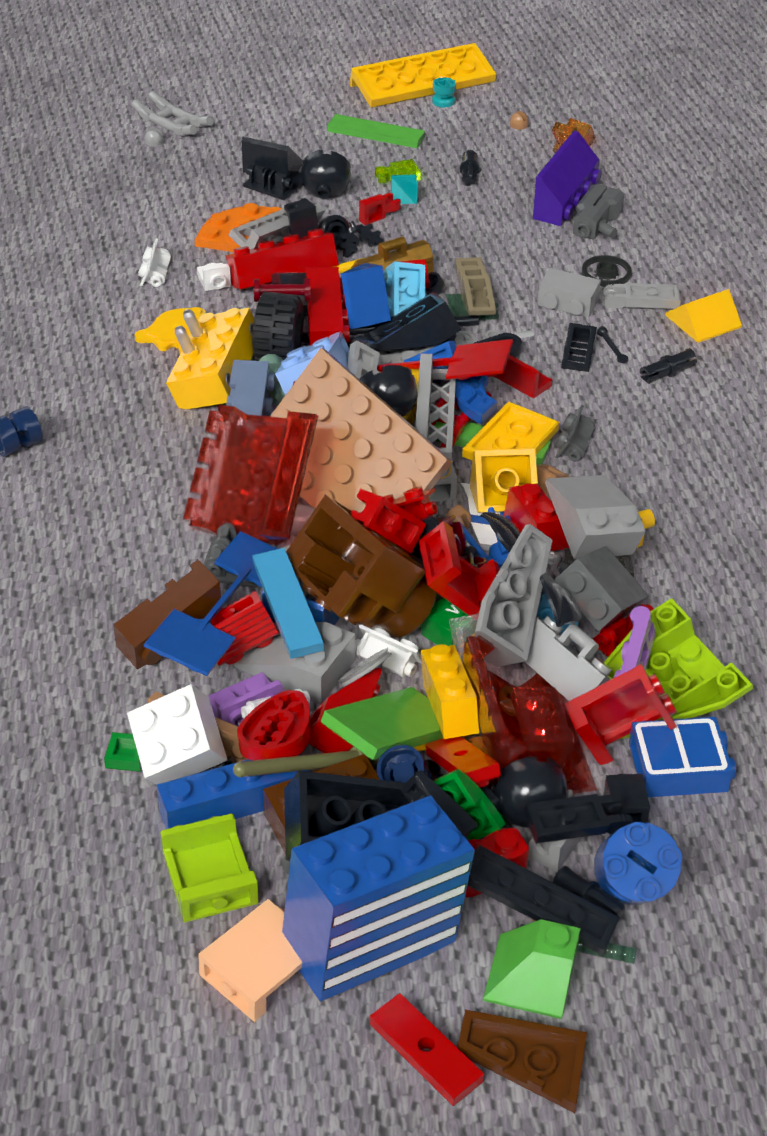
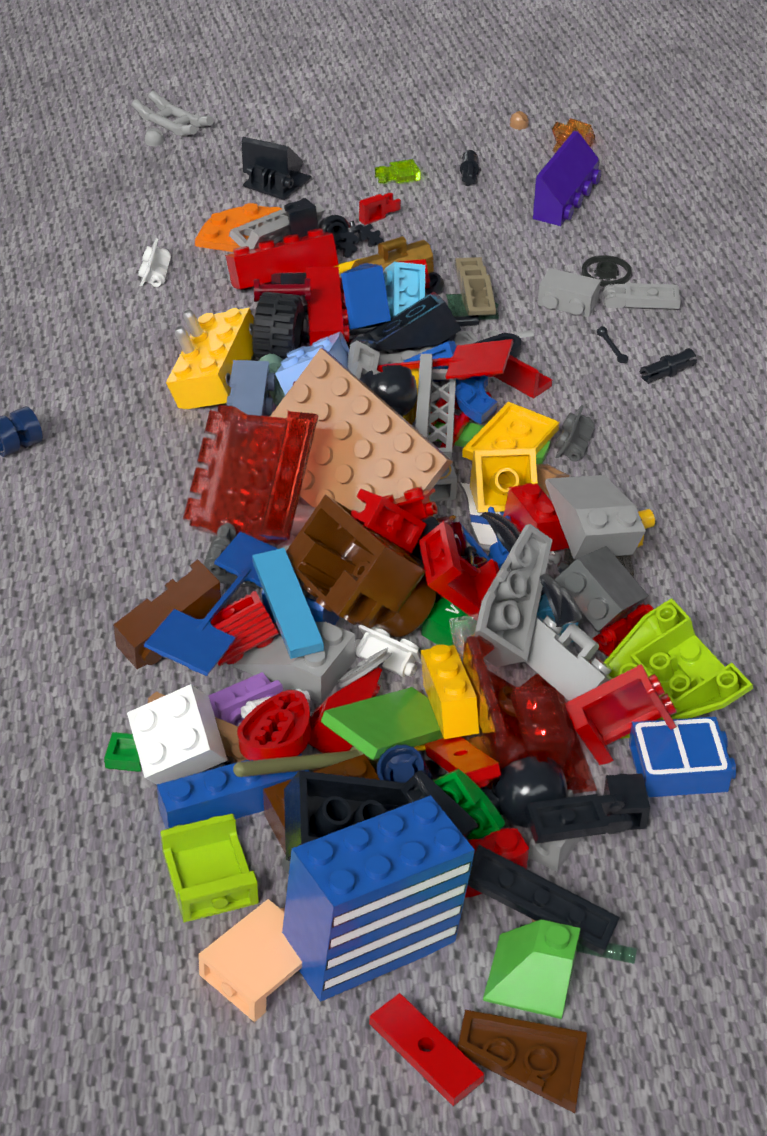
yellow tile [134,307,206,354] -> none
white bracket [197,263,231,291] -> none
black cylinder [301,150,351,199] -> none
bright green tile [327,114,425,148] -> none
yellow bracket [350,43,496,107] -> none
teal slope [391,175,418,204] -> none
teal wheel [432,77,456,108] -> none
medium nougat hinge [446,505,471,529] -> none
black axle [553,866,625,922] -> none
black slope [561,323,597,372] -> none
dark grey piece [573,184,625,240] -> none
blue cylinder [594,822,682,905] -> none
medium lavender plate [614,606,656,678] -> none
yellow slope [665,289,742,343] -> none

